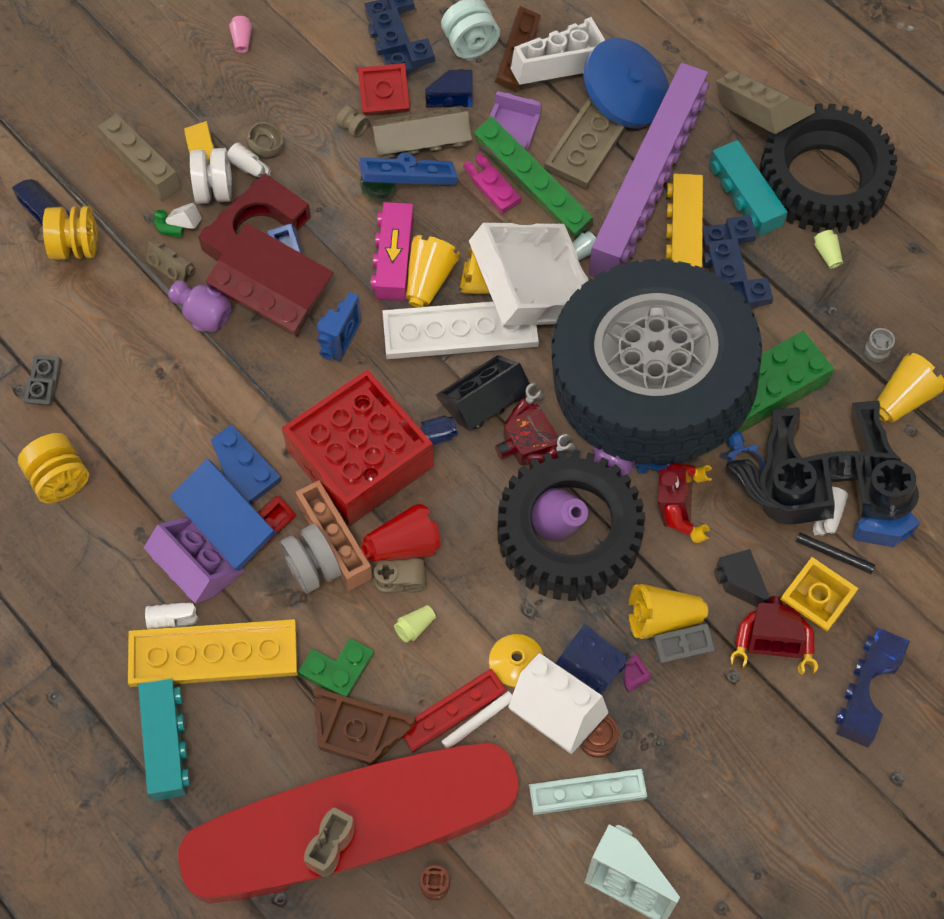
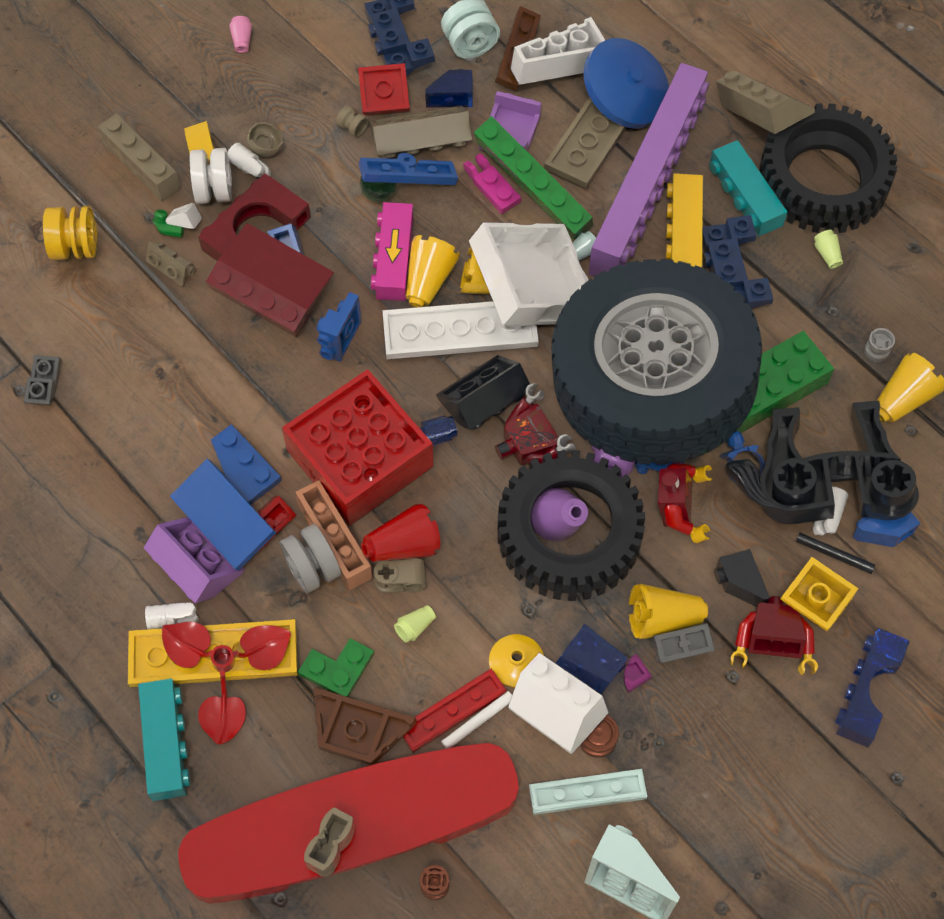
clear blue brick [12,179,70,226] -> none
yellow wheel [17,433,89,504] -> none
medium lavender piece [168,281,232,332] -> none
none -> red plant [162,622,291,745]

